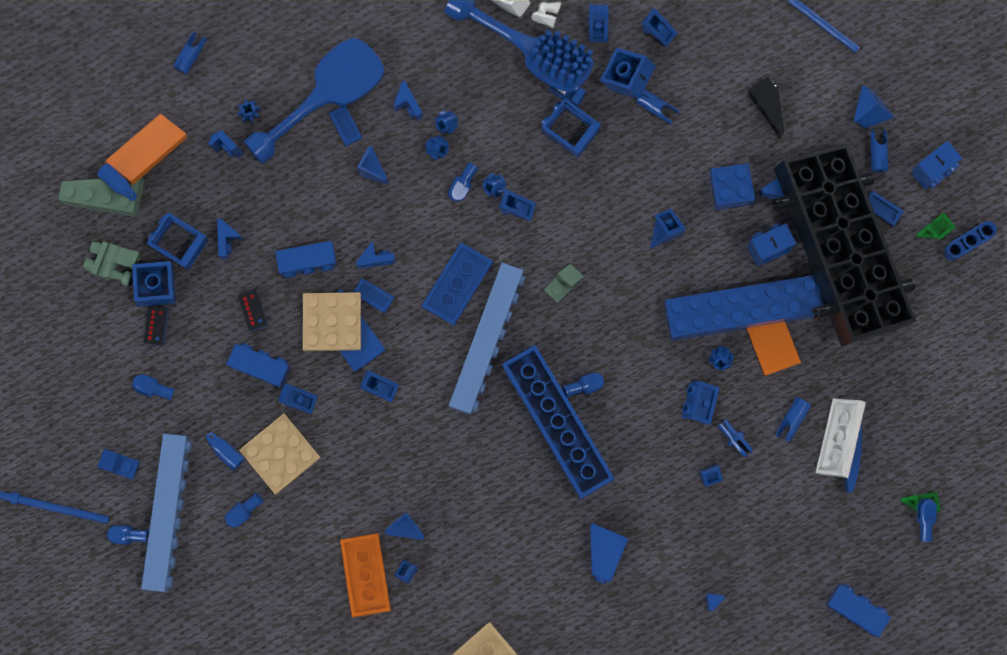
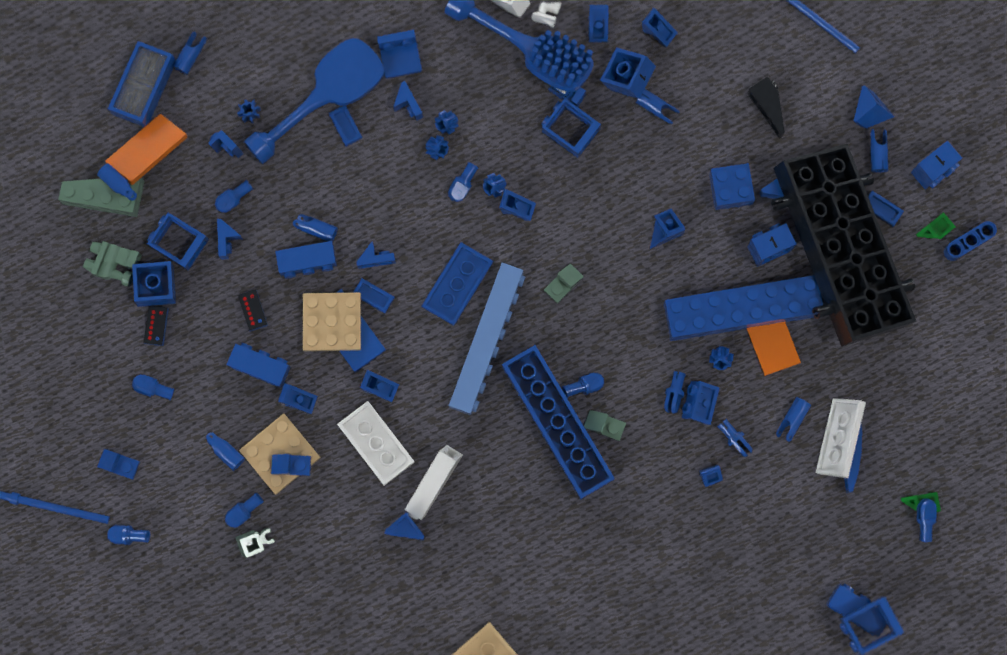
medium blue brick [141,434,192,592] -> none
orange tile [340,533,391,618] -> none
blue slope [357,146,389,184] -> none
blue slope [394,559,419,584] -> none
blue slope [590,523,628,585] -> none
blue slope [706,594,725,611] -> none
none -> brick [108,41,176,127]
none -> blue arm [215,180,253,213]
none -> brick [235,528,275,558]
none -> blue slope [271,454,311,476]
none -> blue piece [293,214,338,242]
none -> white plate [337,401,415,486]
none -> blue bracket [377,30,422,79]
none -> white slope [405,445,463,520]
none -> sand green slope [584,410,626,441]
none -> blue arm [664,371,686,414]
none -> blue window [839,597,904,655]

